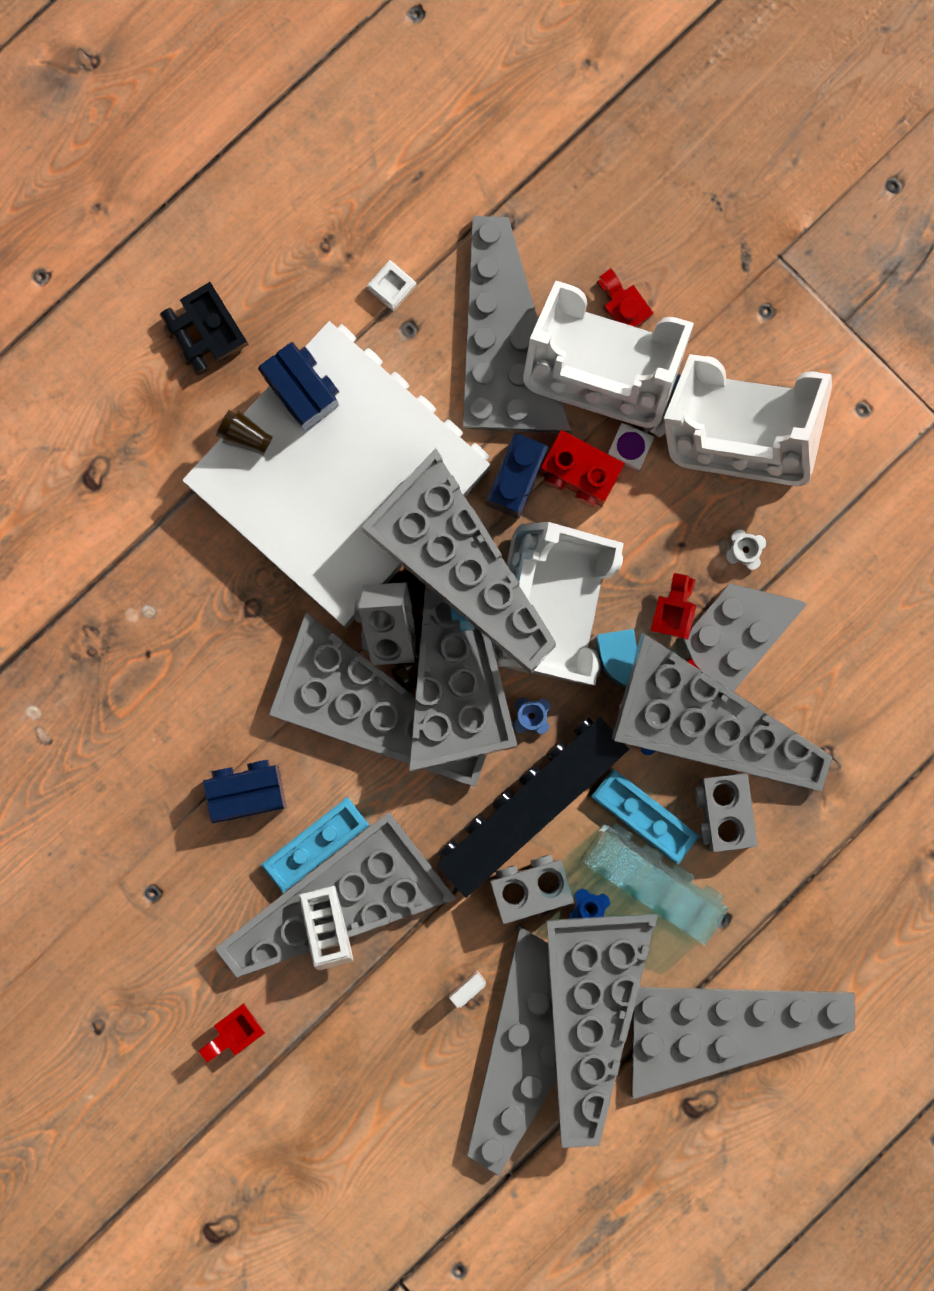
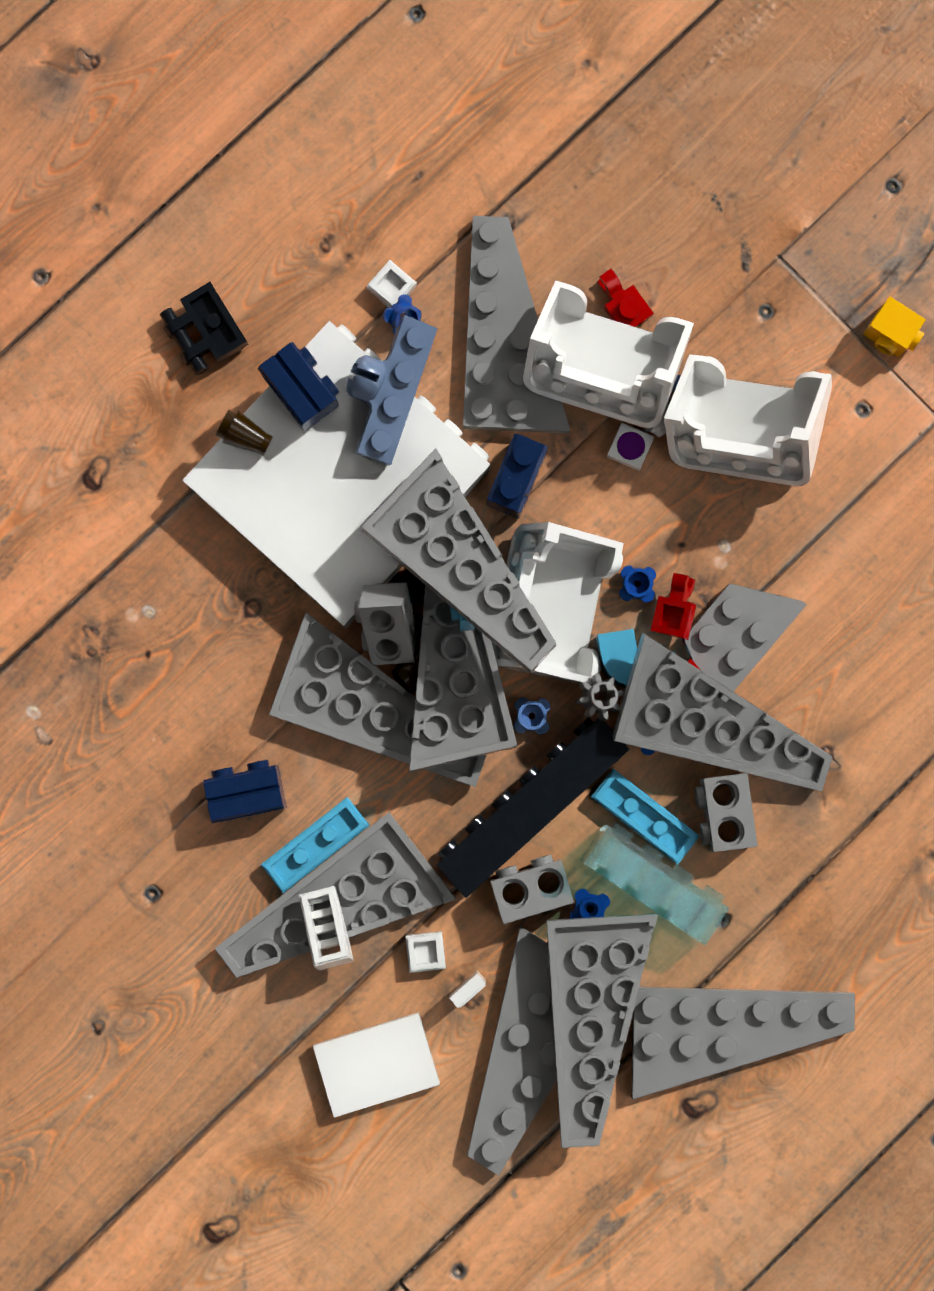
red plate [199,1003,266,1063] -> none
red brick [539,430,625,508] -> none
white plate [726,529,766,570] -> none
none -> white tile [313,1012,440,1117]
none -> sand blue plate [346,315,438,466]
none -> blue plate [383,294,422,334]
none -> white tile [405,931,446,973]
none -> light grey gear [576,674,624,721]
none -> blue plate [619,565,656,603]
none -> yellow brick [863,296,926,358]

